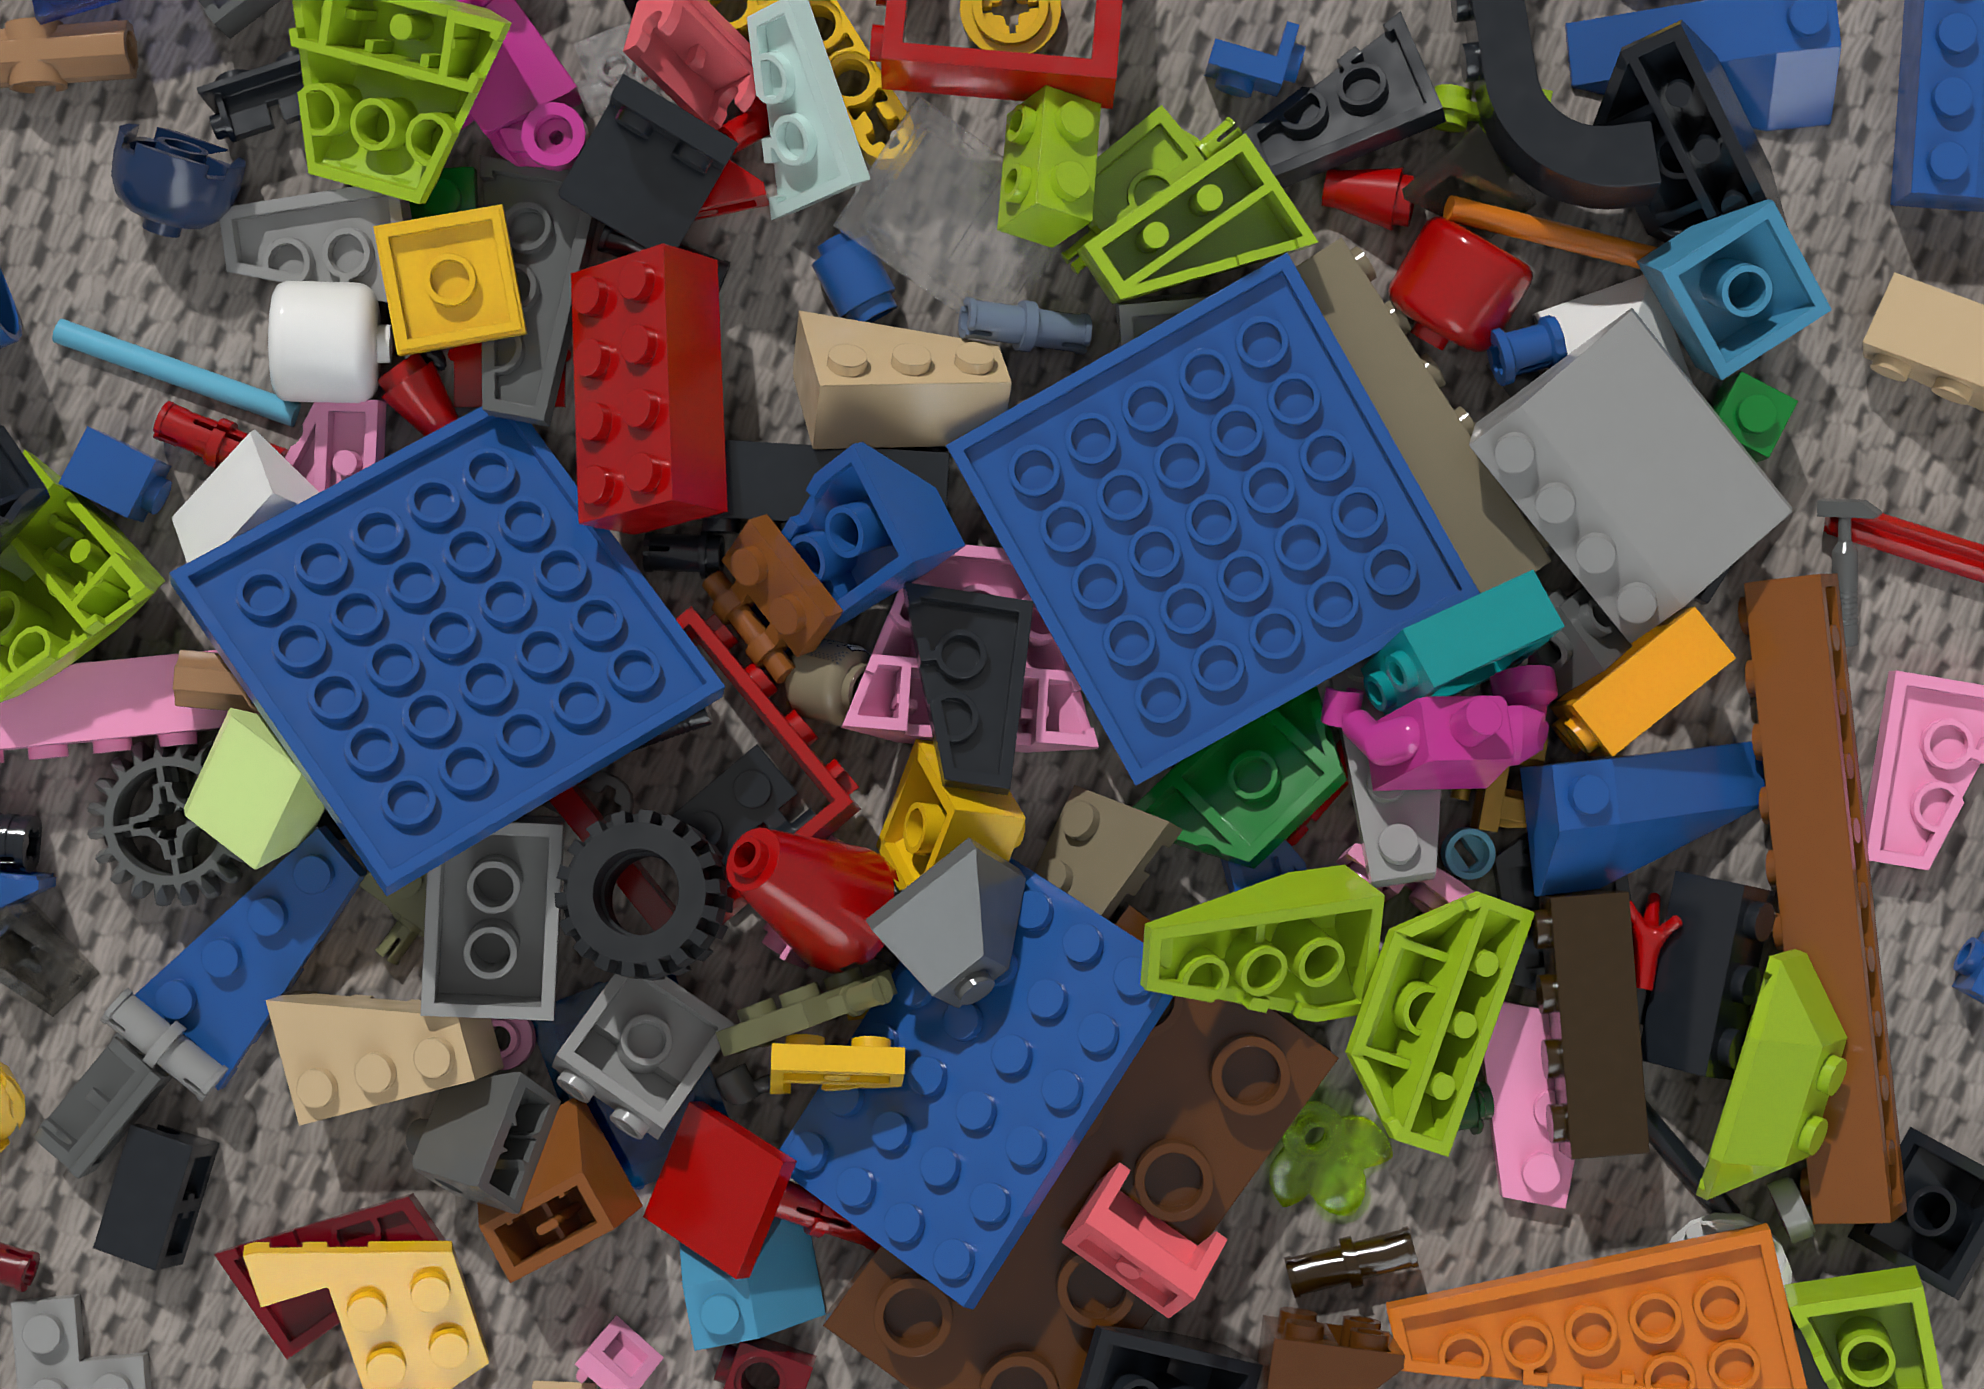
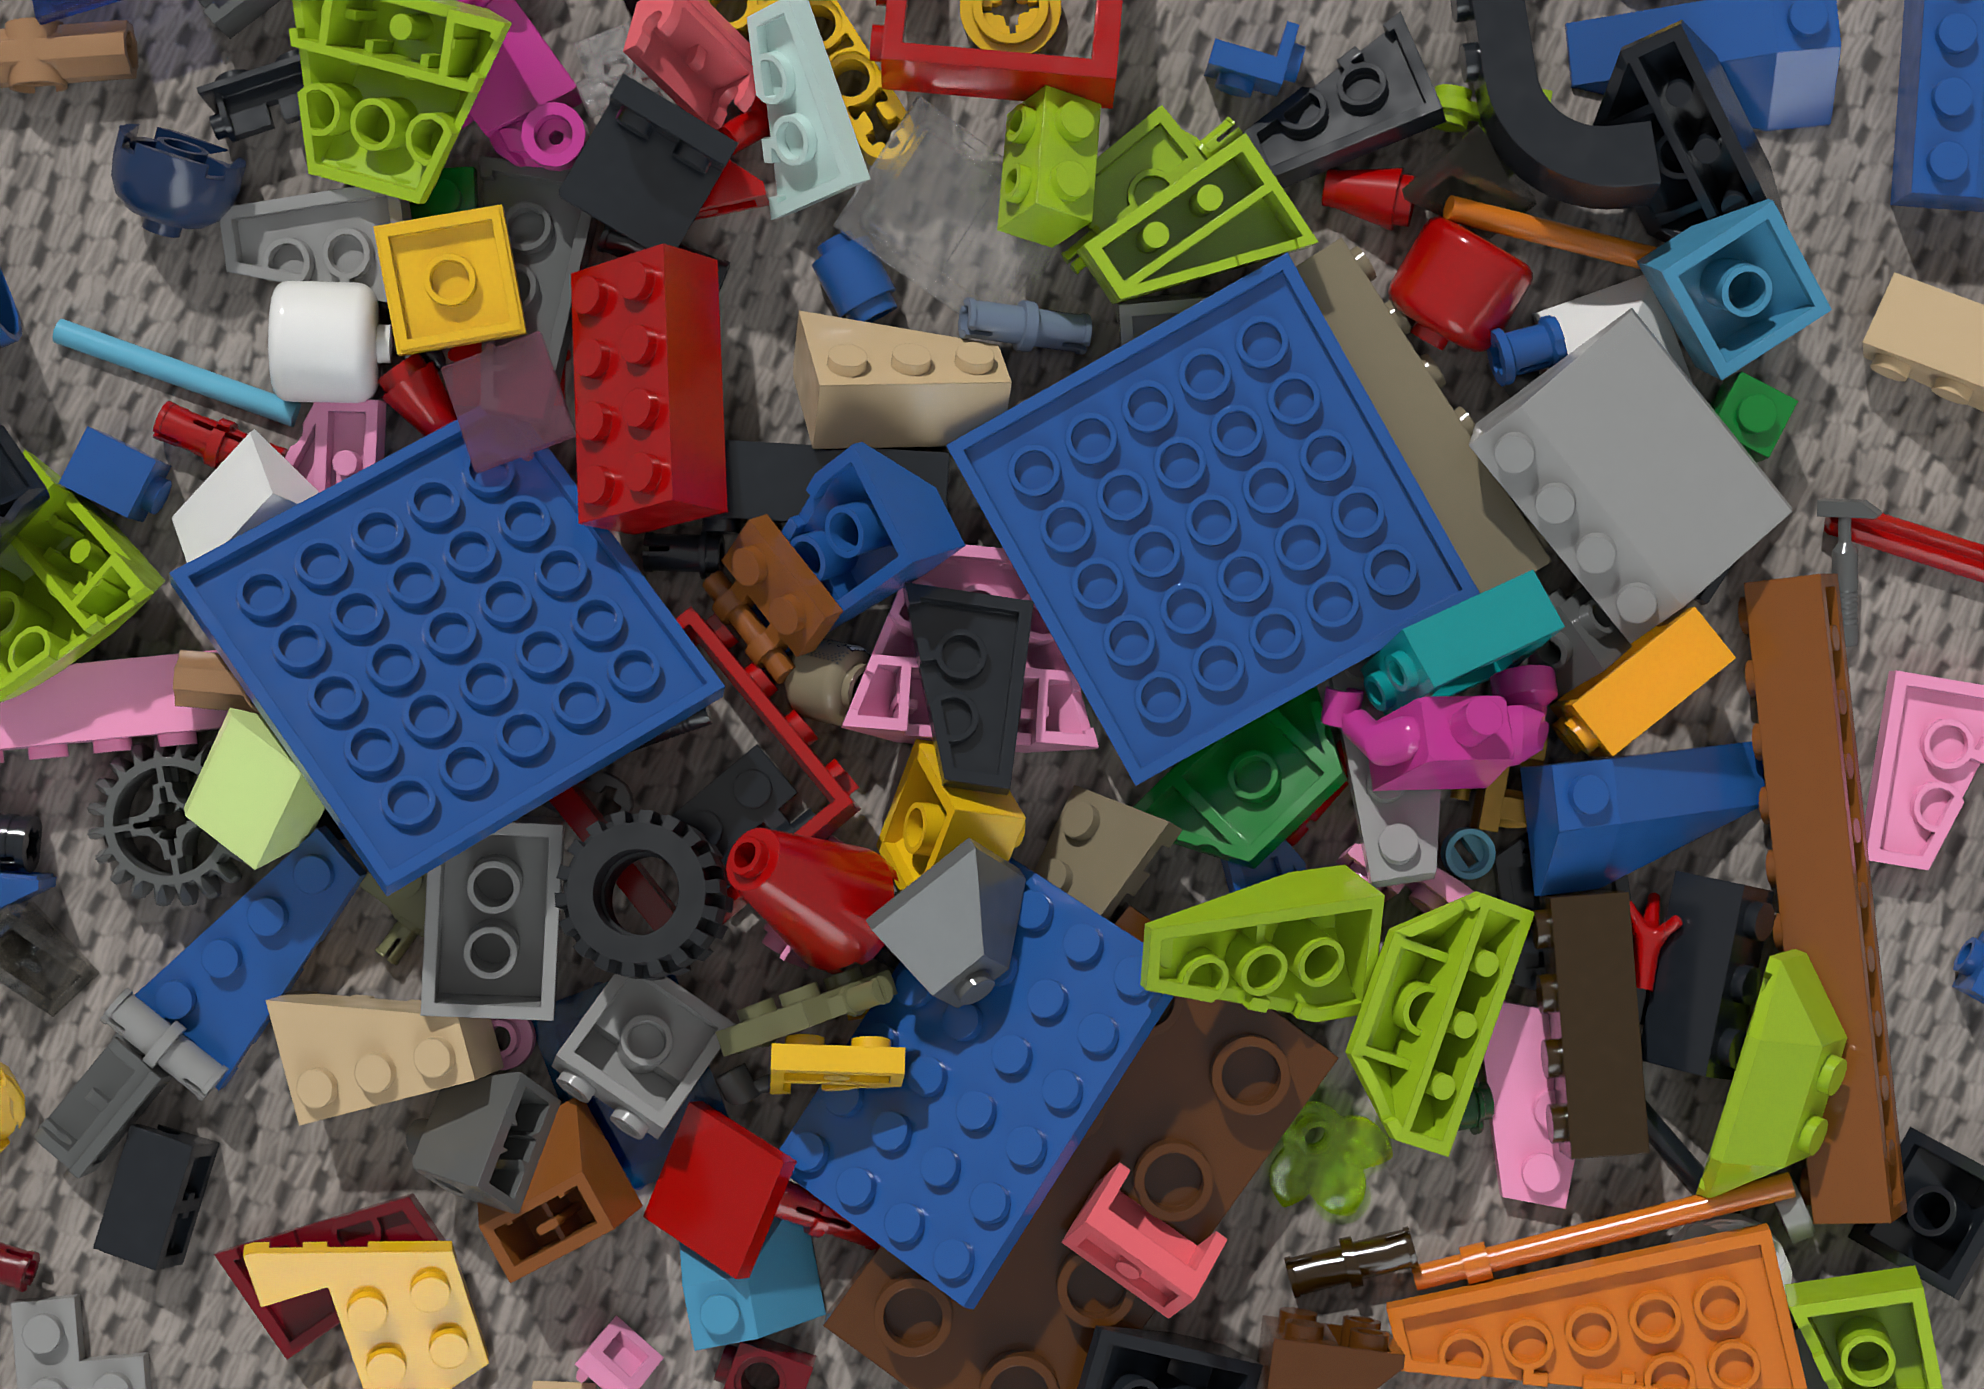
none -> clear pink piece [441,331,576,473]
none -> orange bar [1411,1172,1796,1291]

